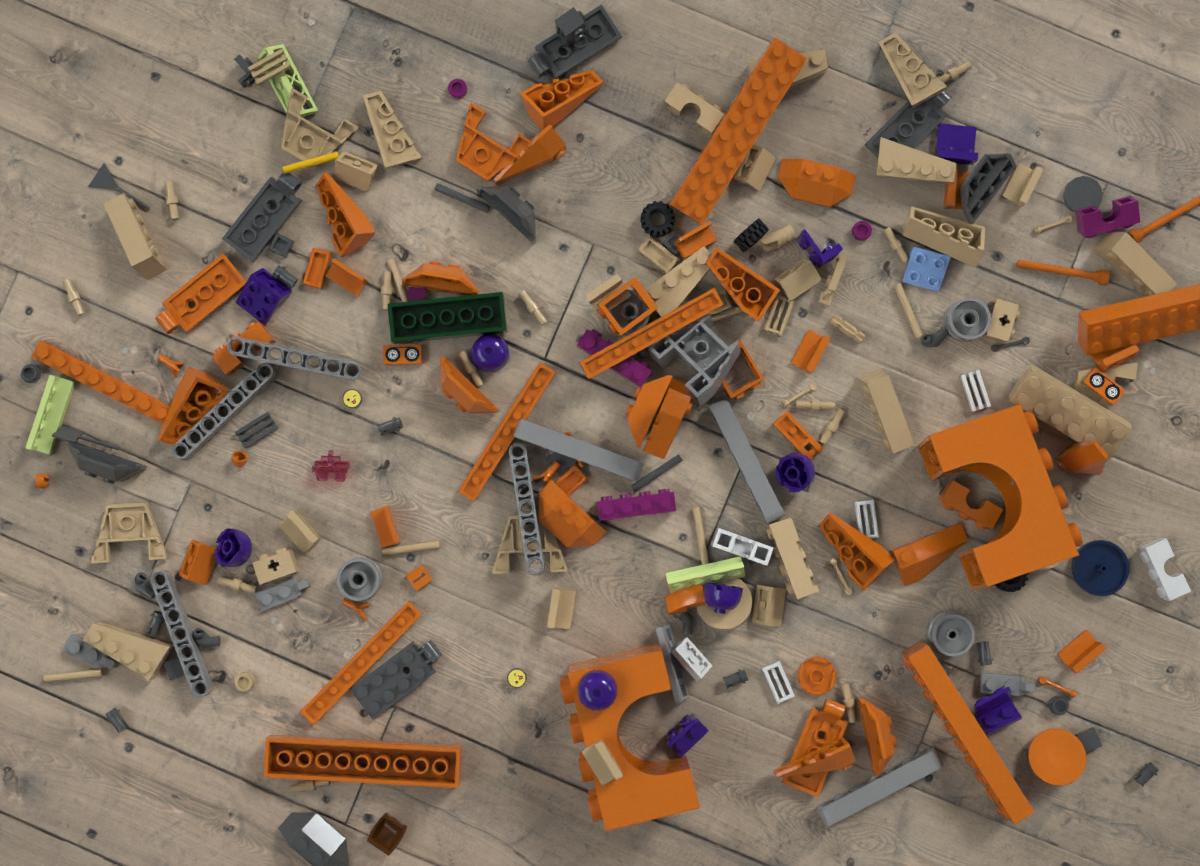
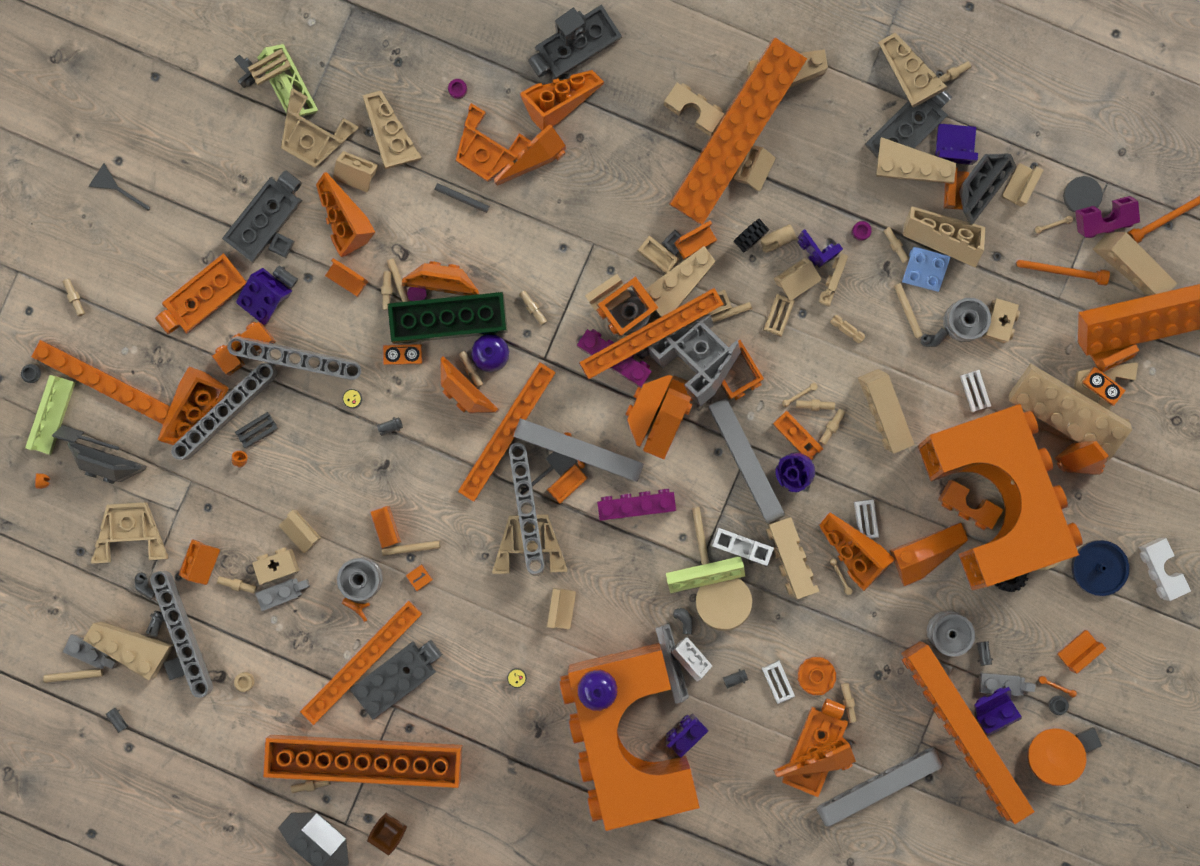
tan wedge [103,193,167,280] -> none
orange bar [158,354,184,378] -> none
tan bar [165,181,179,220] -> none
dark grey arm [193,628,221,647] -> none
dark purple cylinder [214,528,252,567] -> none
yellow bar [282,152,339,174] -> none
orange tile [302,248,332,290] -> none
clear pink hips [312,450,350,482] -> none
dark grey wedge [477,186,536,244] -> none
orange bar [532,461,561,484] -> none
orange wedge [538,479,607,548] -> none
tan panel [582,738,623,785] -> none
dark grey bar [631,454,683,492] -> none
black tyre [640,201,675,237] -> none
orange slope [665,584,706,615] -> none
dark purple cylinder [704,582,743,614] -> none
orange wedge [706,247,780,322] -> none
tan panel [752,585,786,627] -> none
orange wedge [777,159,856,208] -> none
orange panel [791,330,831,374] -> none
orange wedge [857,696,896,776] -> none
dark grey hinge [991,337,1030,352] -> none
dark grey pin [1133,762,1159,787] -> none

